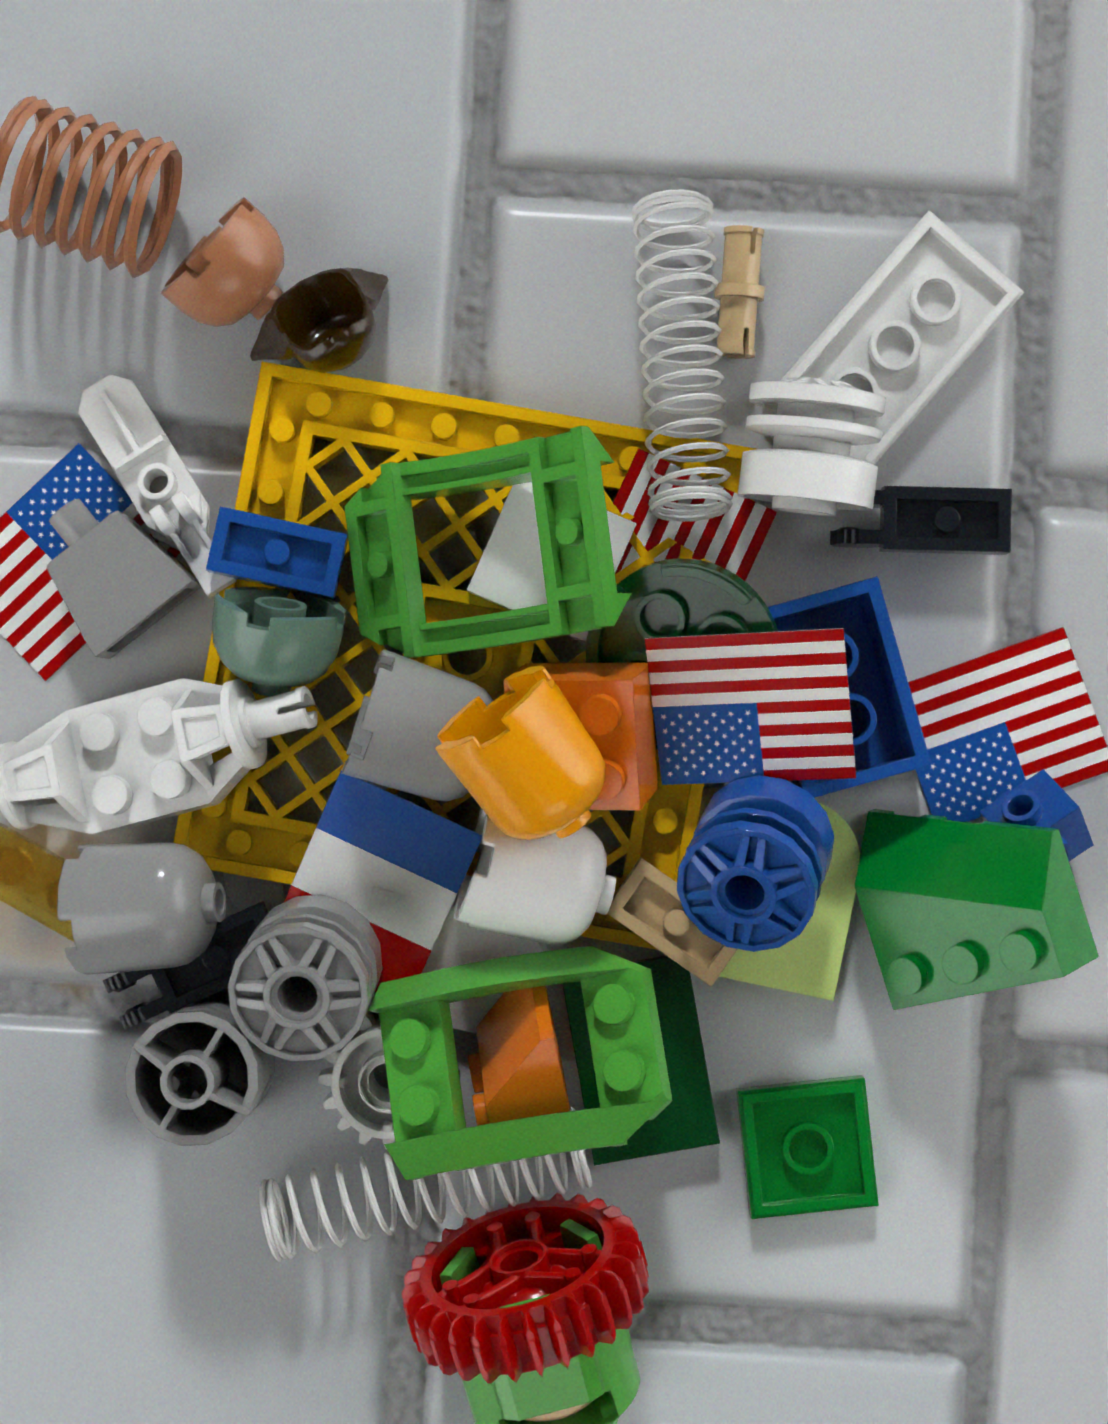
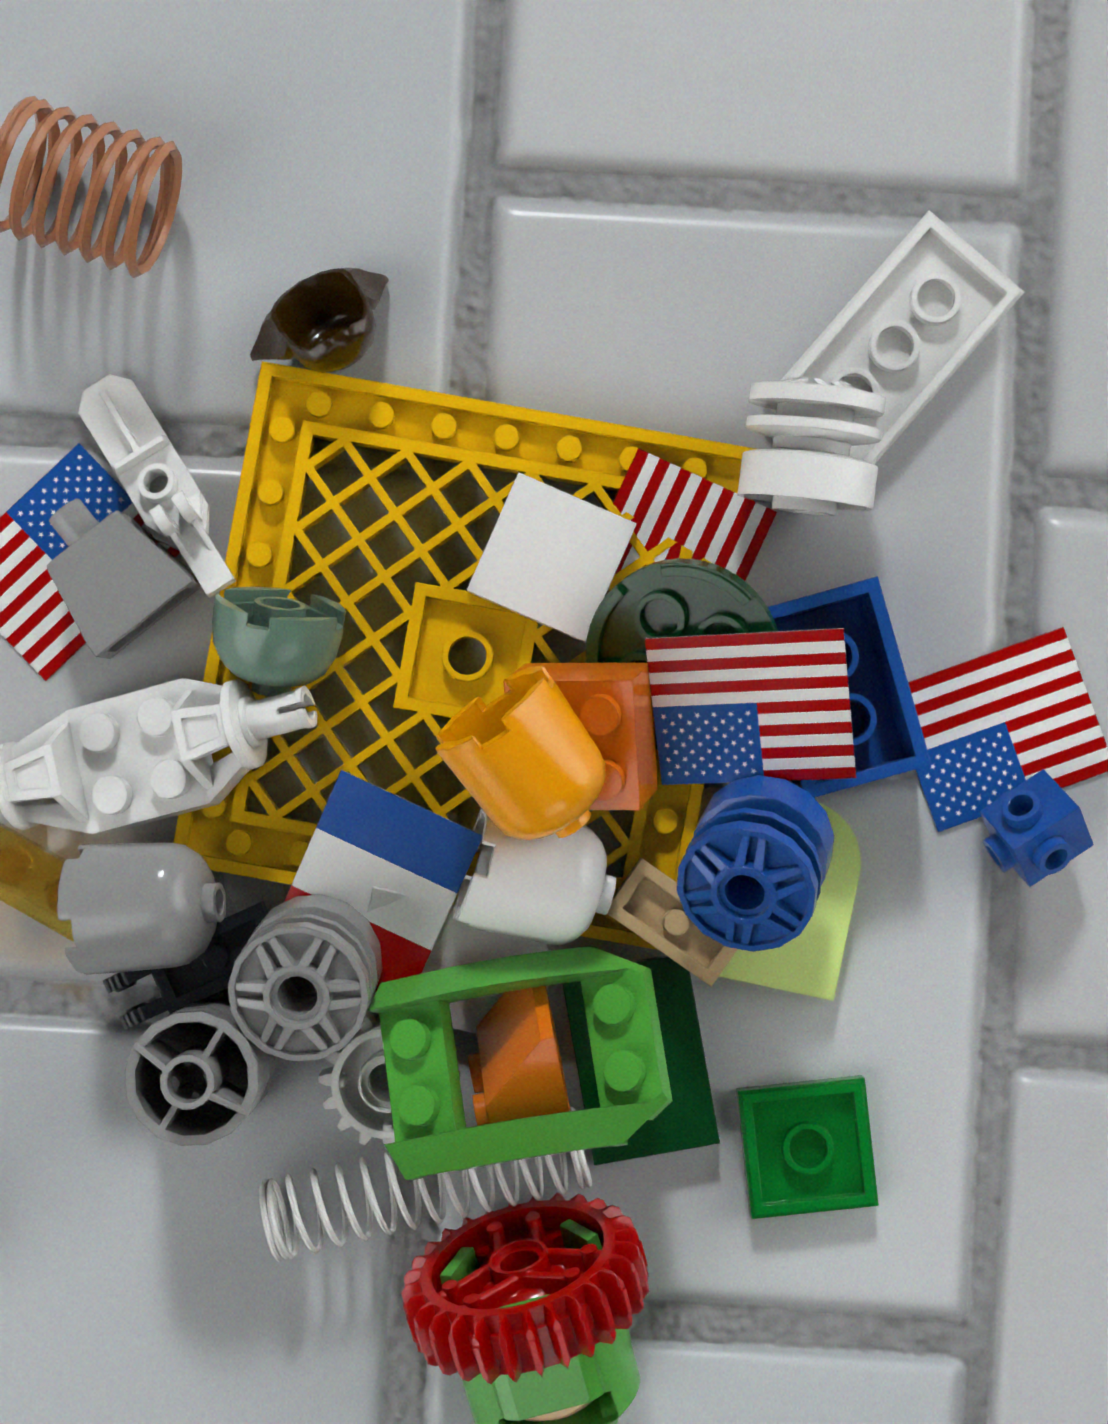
nougat cylinder [161,197,284,327] -> none
blue plate [206,506,348,600] -> none
light grey cylinder [341,649,494,801] -> none
bright green wedge [345,426,632,658] -> none
white piece [632,189,733,522] -> none
tan pin [714,225,765,359] -> none
black hinge [830,486,1012,555] -> none
green wedge [855,809,1099,1010] -> none

